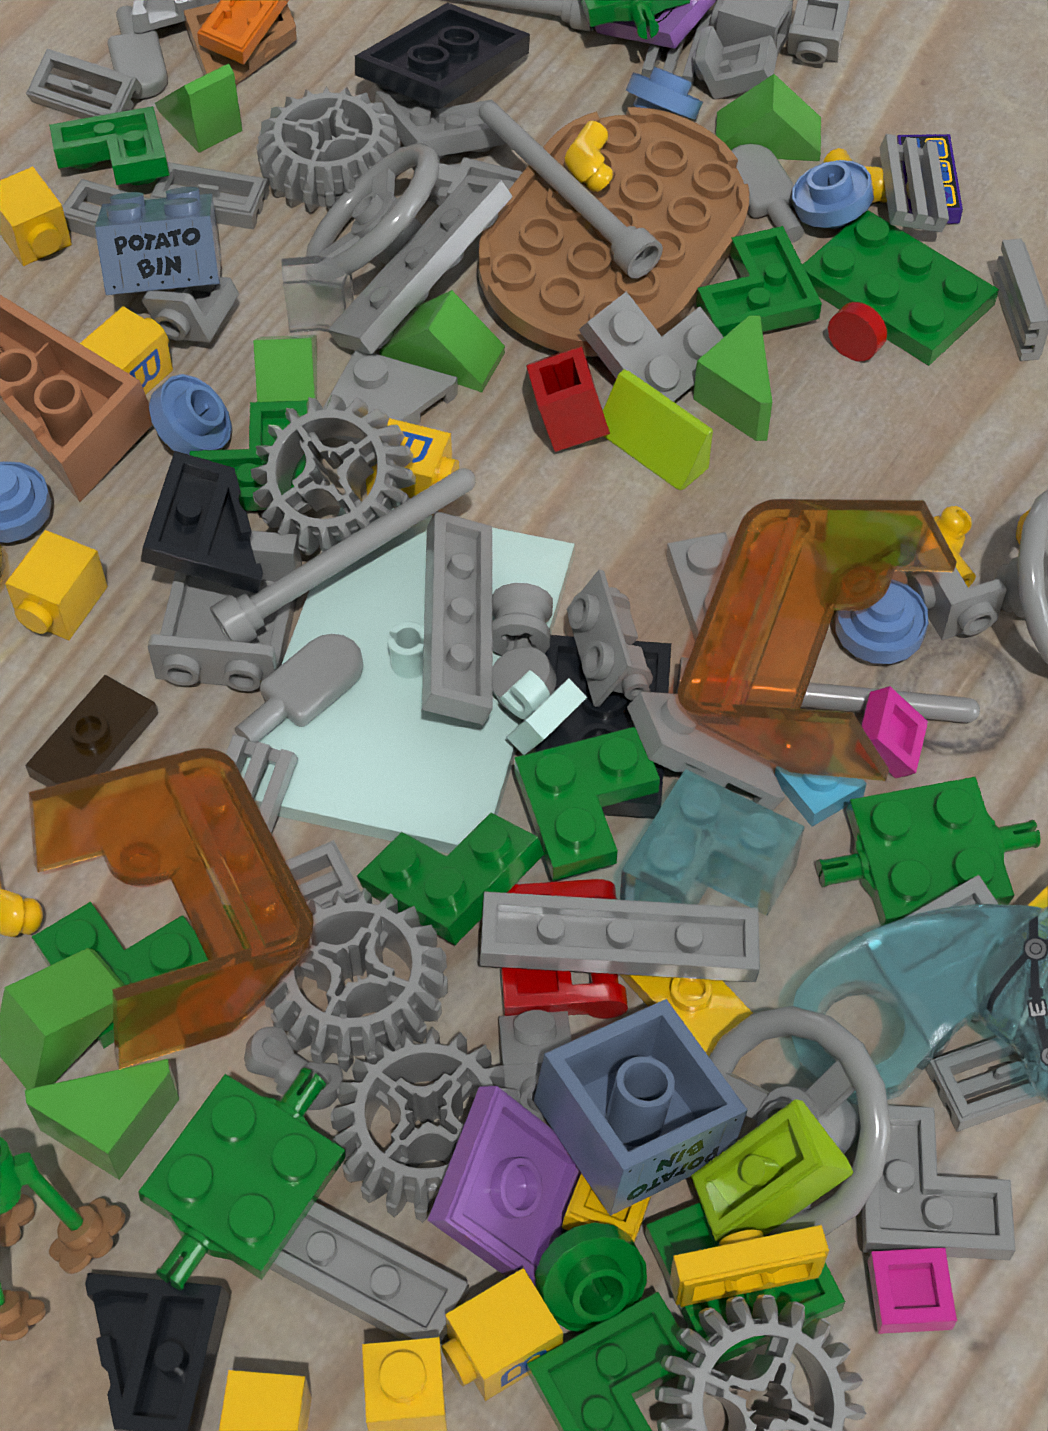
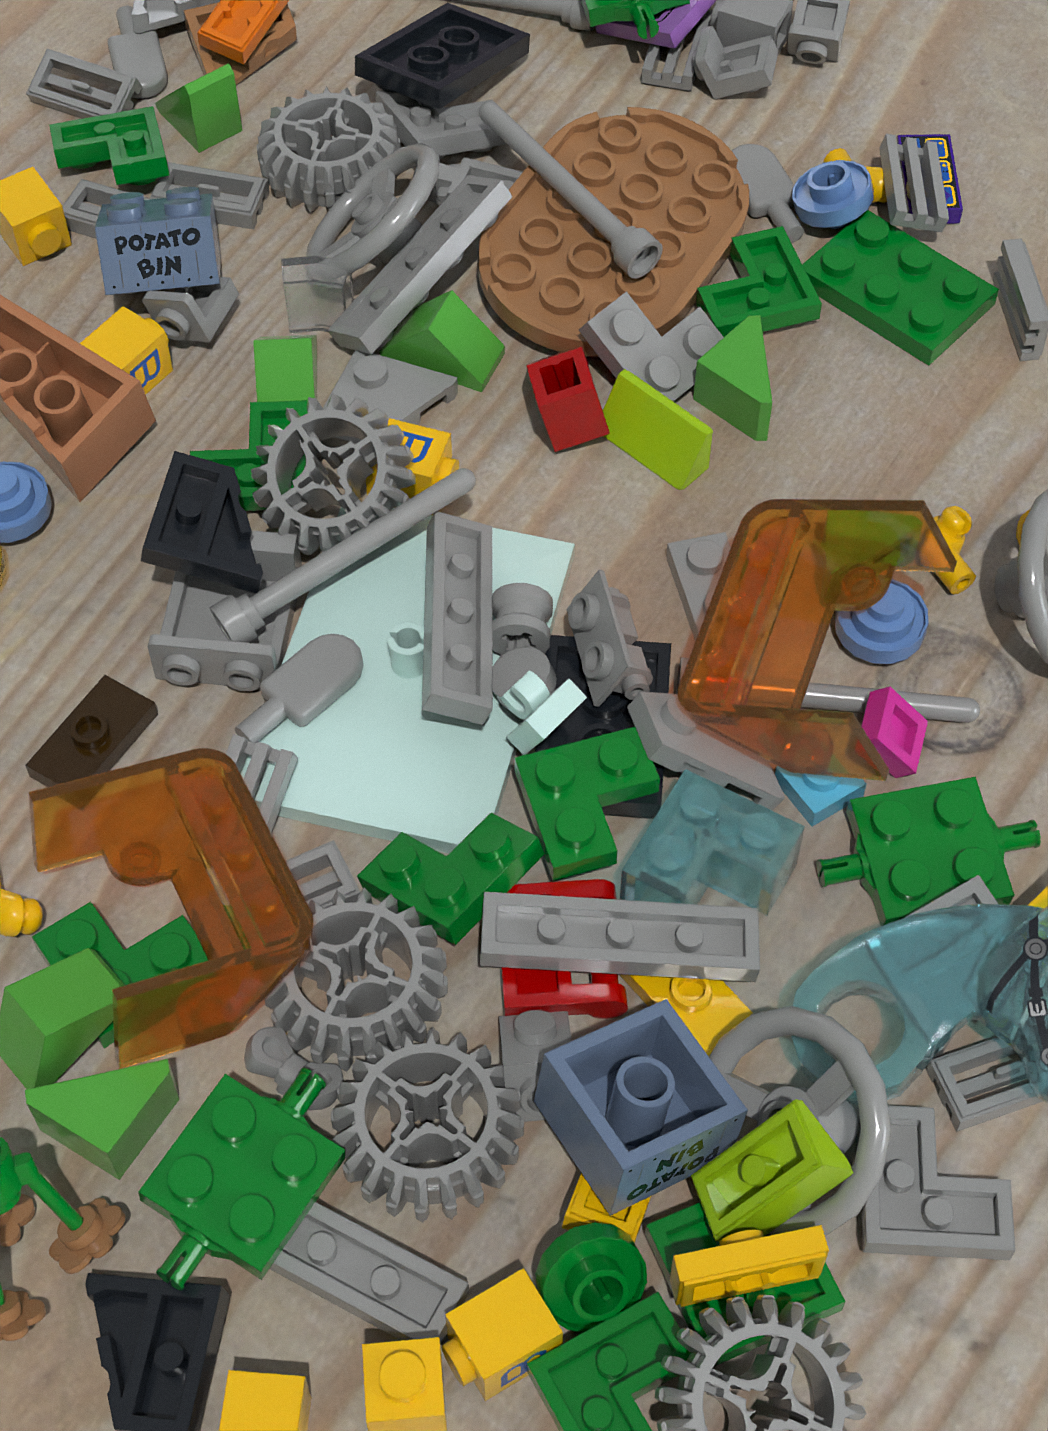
yellow brick [5,530,108,640] -> none
medium blue plate [149,374,232,455] -> none
medium lavender tile [427,1086,581,1287] -> none
yellow arm [565,121,613,192] -> none
medium blue plate [626,66,703,120] -> none
bright green slope [716,74,821,161] -> none
red tile [828,302,887,361] -> none
dark pink plate [868,1248,957,1334] -> none
light grey bracket [908,542,1007,640] -> none

